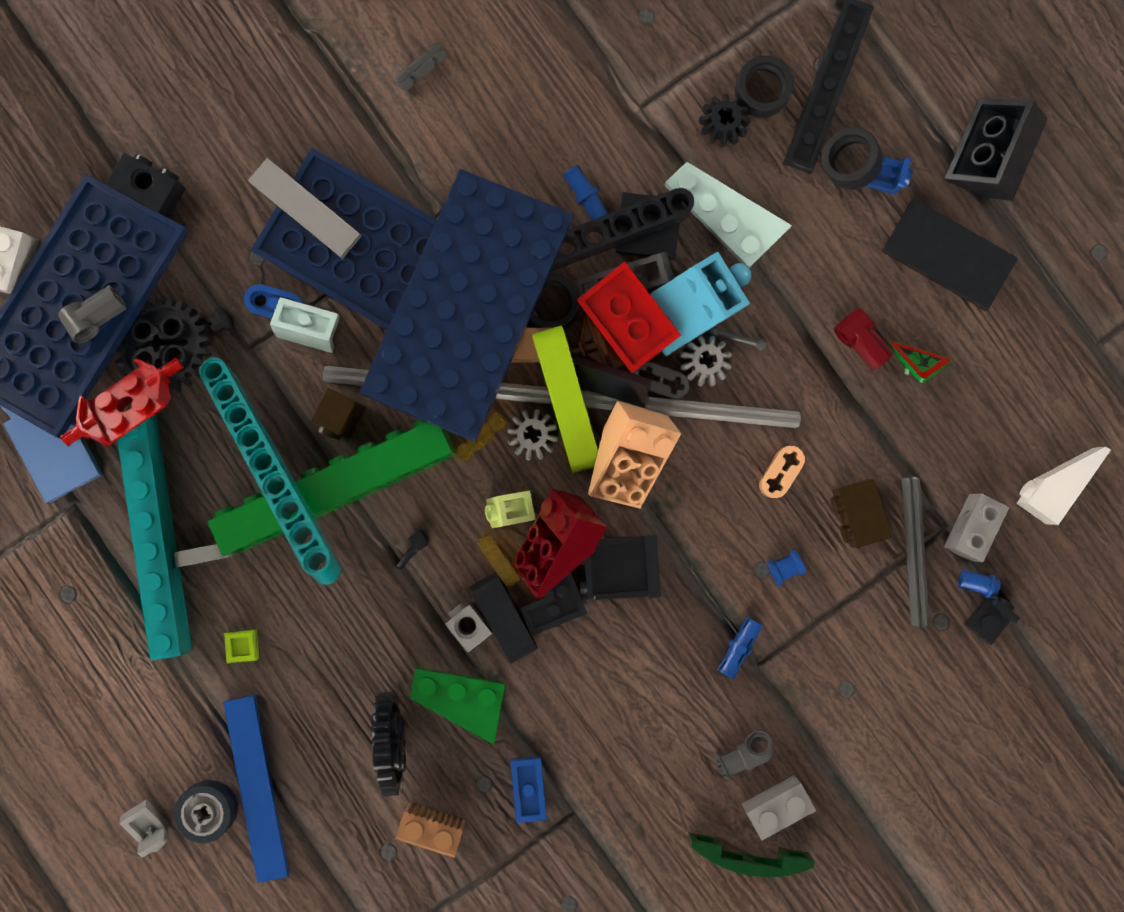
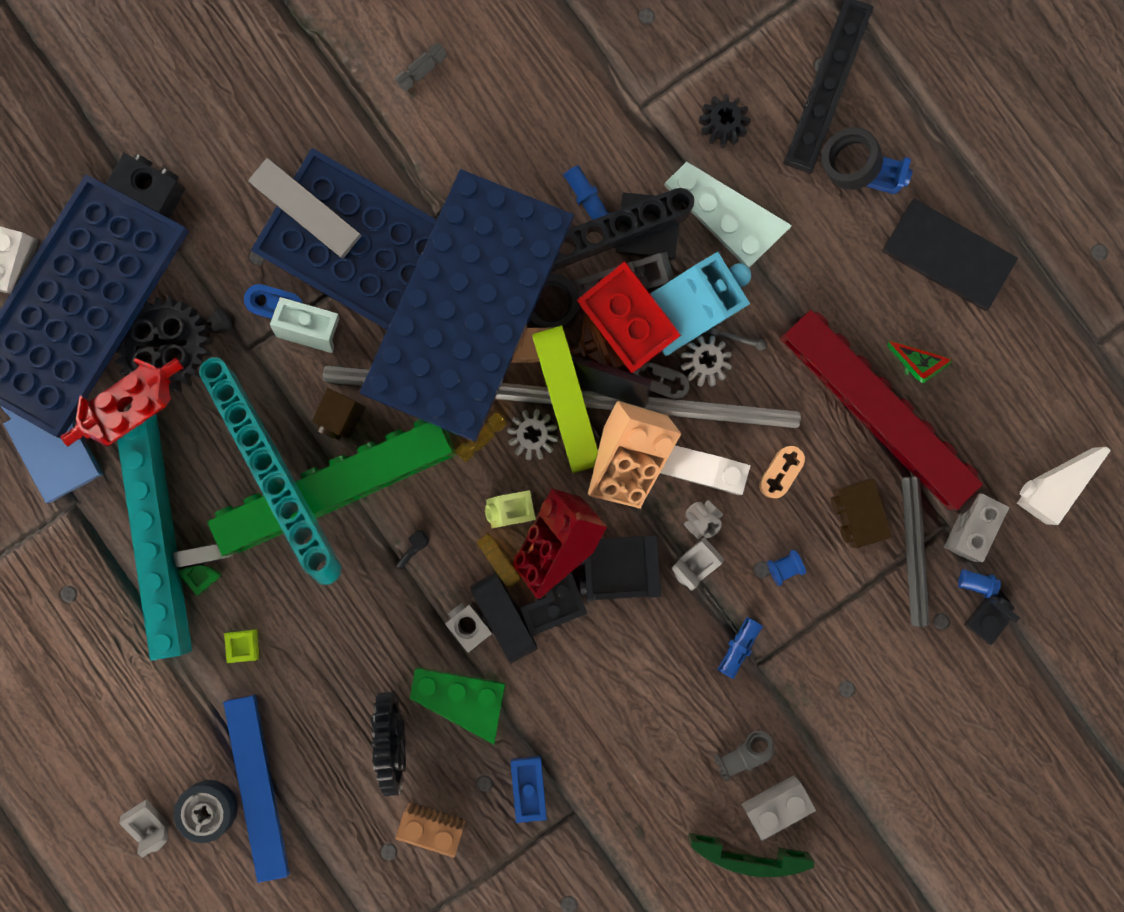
dark grey piece [58,285,127,343] -> none
black tyre [735,55,794,118] -> none
dark red piece [833,308,894,371] -> none
black slope [945,98,1048,201] -> none
none -> green tile [178,565,223,596]
none -> white slope [660,446,751,495]
none -> light grey bracket [672,537,725,590]
none -> light grey gear [684,500,723,539]
none -> dark red brick [780,309,983,510]

